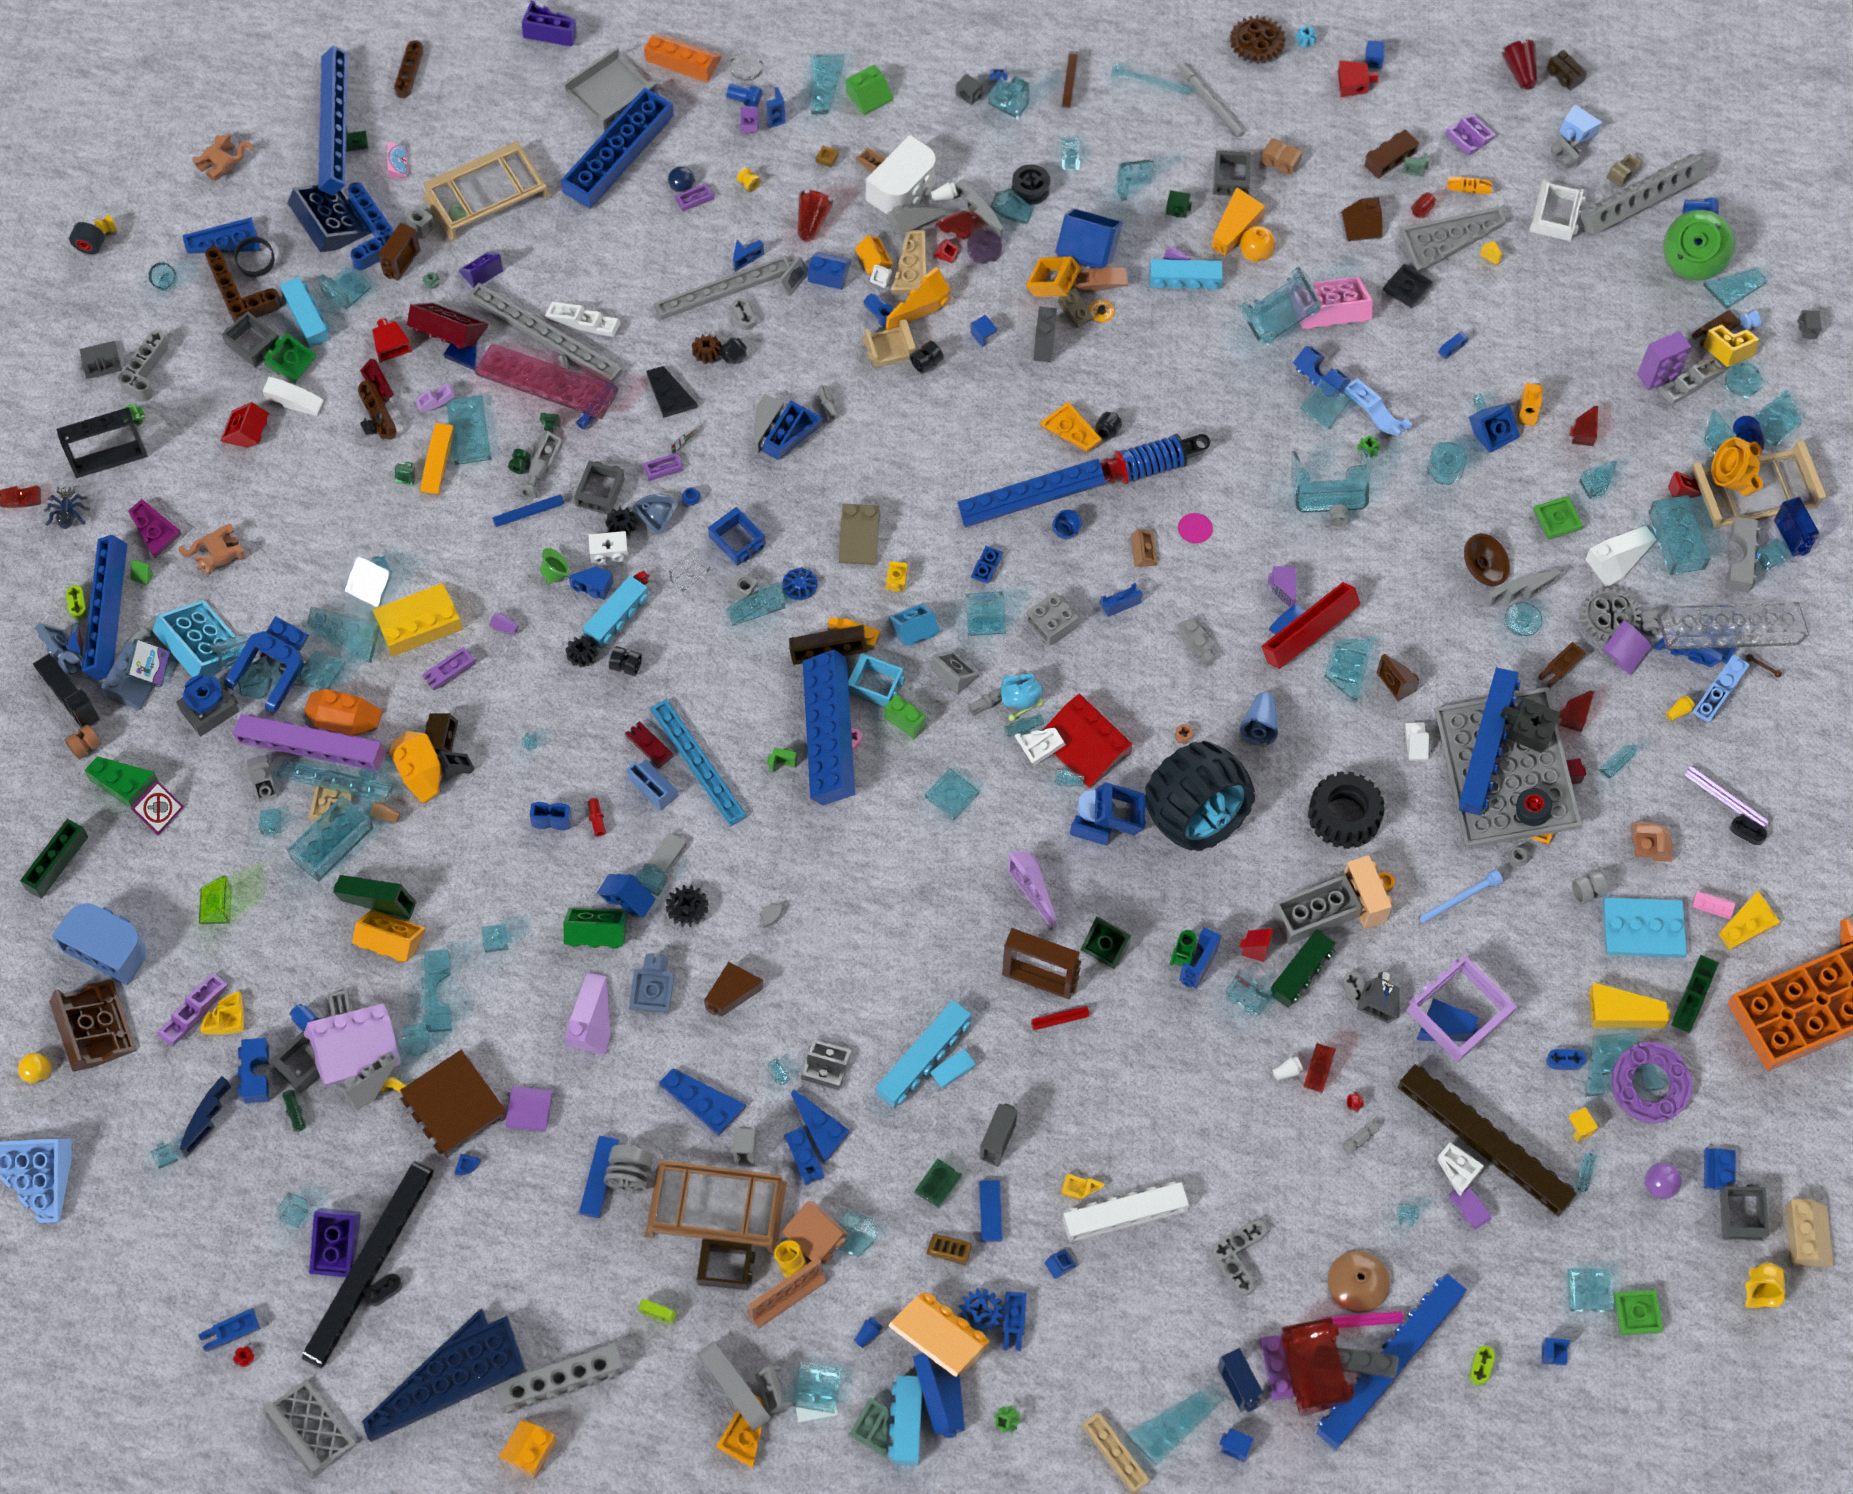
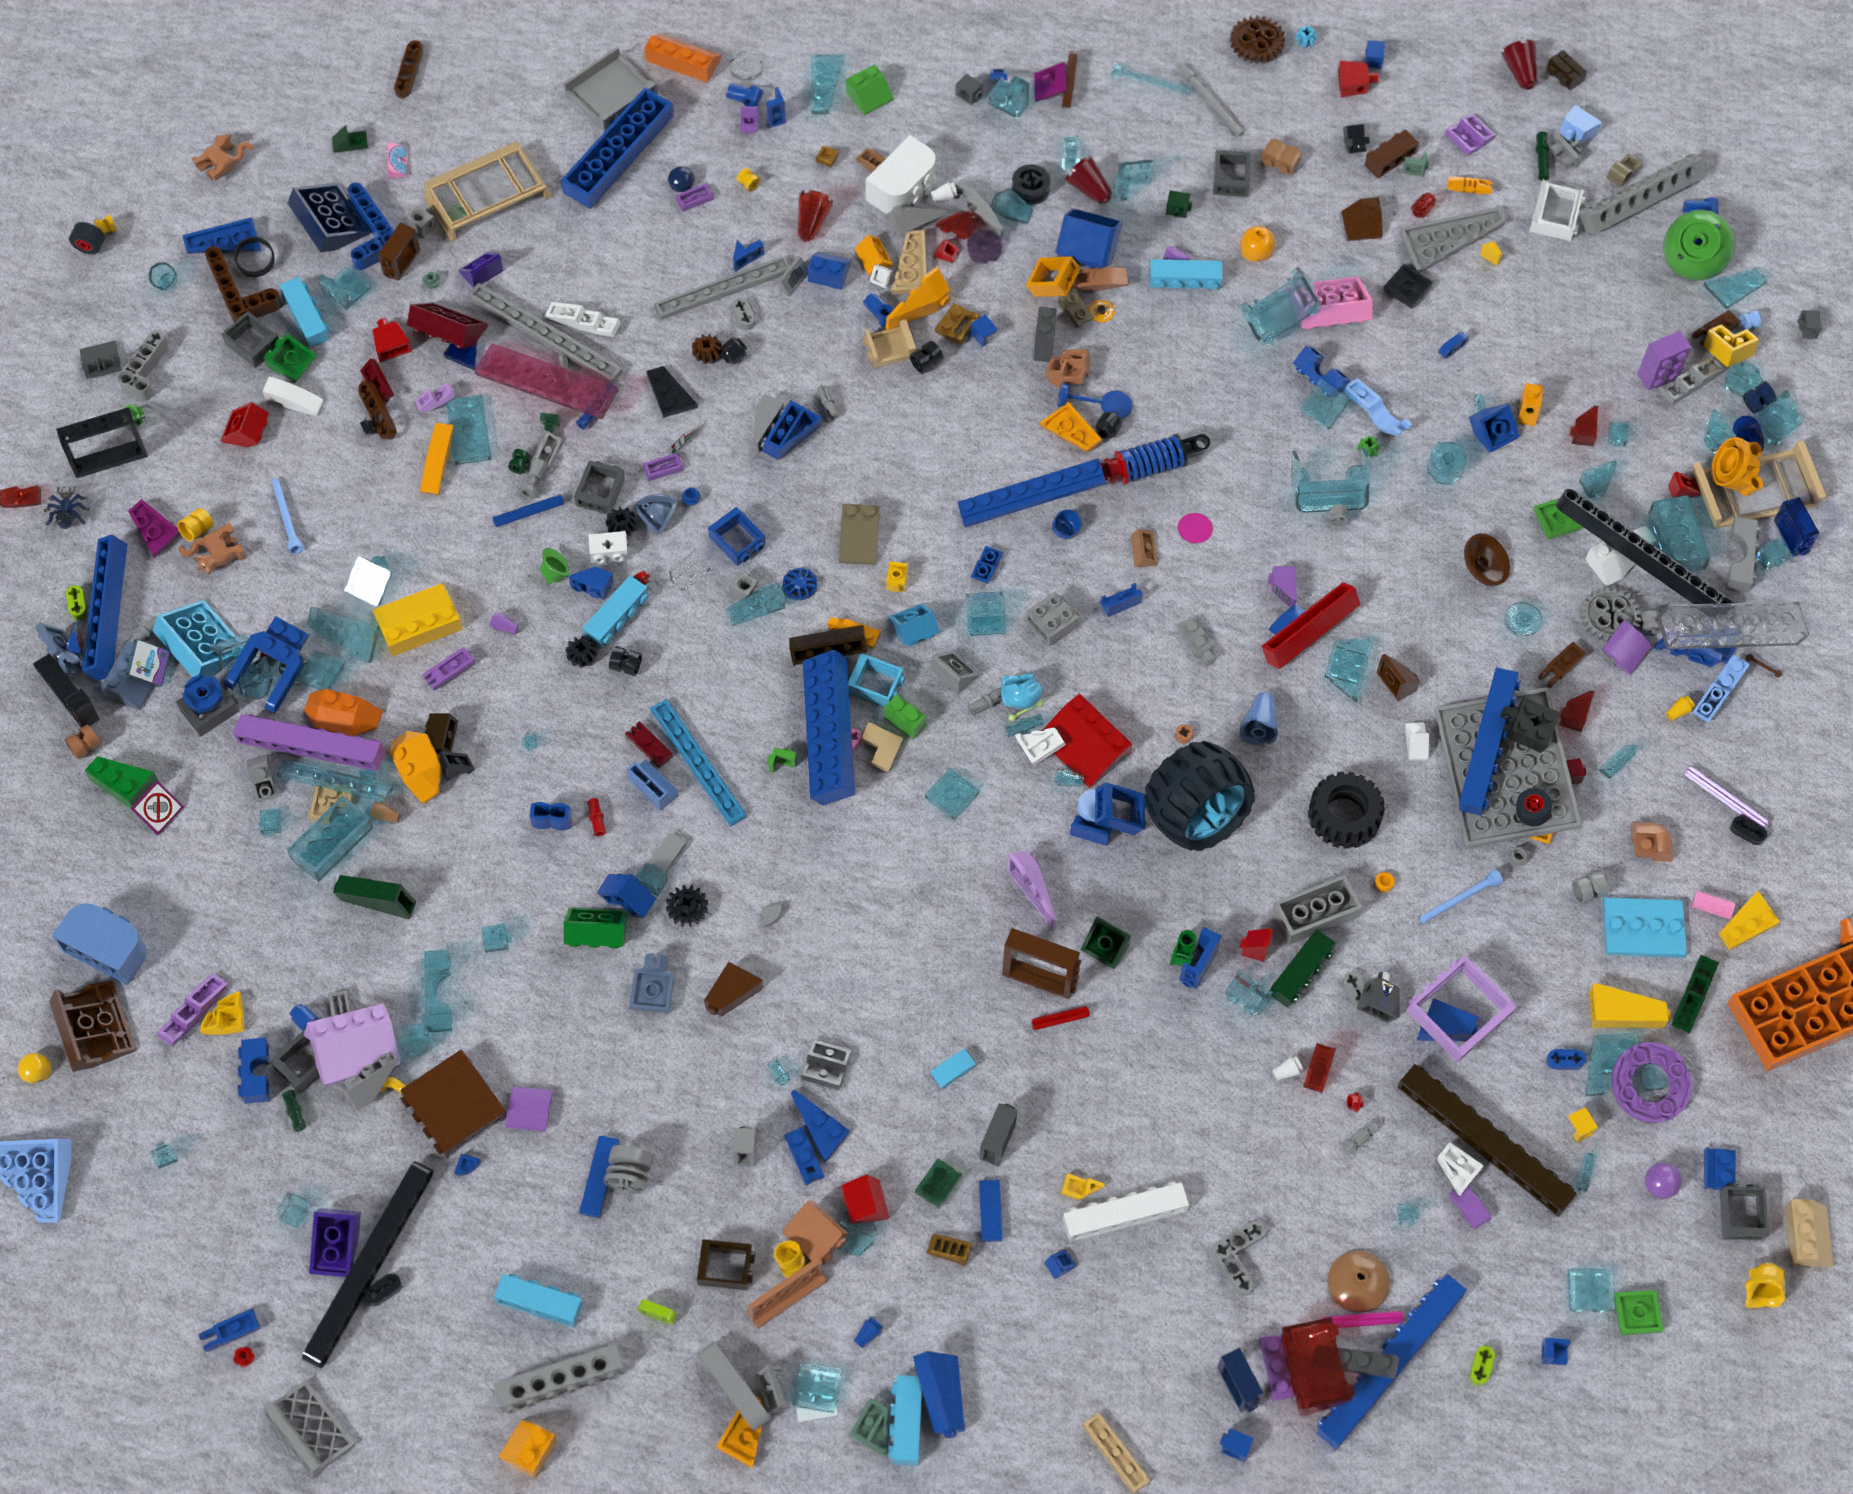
dark green brick [20,818,88,899] -> none
bright green slope [130,560,153,585] -> none
dark blue slope [179,1076,231,1157] -> none
clear neon green slope [199,875,232,925] -> none
blue brick [318,45,348,196] -> none
light orange slope [352,909,426,962] -> none
dark blue wing [362,1308,527,1442] -> none
clear green tile [395,462,415,486] -> none
dark purple wedge [522,0,577,47] -> none
lavender wedge [565,972,611,1054] -> none
piece [645,1160,787,1253] -> none
blue wing [659,1068,746,1136] -> none
medium azure brick [876,1000,972,1108] -> none
light orange slope [889,1292,991,1377] -> none
blue gear [958,1289,1004,1335] -> none
bright green gear [994,1405,1021,1433] -> none
blue hinge [1003,1291,1027,1352] -> none
clear light blue wing [1126,1391,1216,1466] -> none
light orange slope [1211,188,1265,256] -> none
light nougat brick [1343,855,1393,929] -> none
light grey slope [1485,570,1560,607] -> none
none -> yellow wheel [177,508,213,542]
none -> light blue piece [272,478,304,554]
none -> medium azure brick [494,1273,583,1327]
none -> red slope [841,1174,890,1224]
none -> tan tile [860,722,903,773]
none -> pearl gold plate [935,303,981,345]
none -> magenta piece [1034,62,1067,102]
none -> nougat brick [1046,349,1090,388]
none -> blue piece [1057,382,1133,419]
none -> dark red cone [1065,156,1112,204]
none -> black brick [1343,124,1370,154]
none -> dark green pin [1535,131,1550,181]
none -> black beam [1556,489,1735,621]
none -> clear light blue bracket [1607,422,1629,446]
none -> dark blue wheel [1742,381,1777,414]

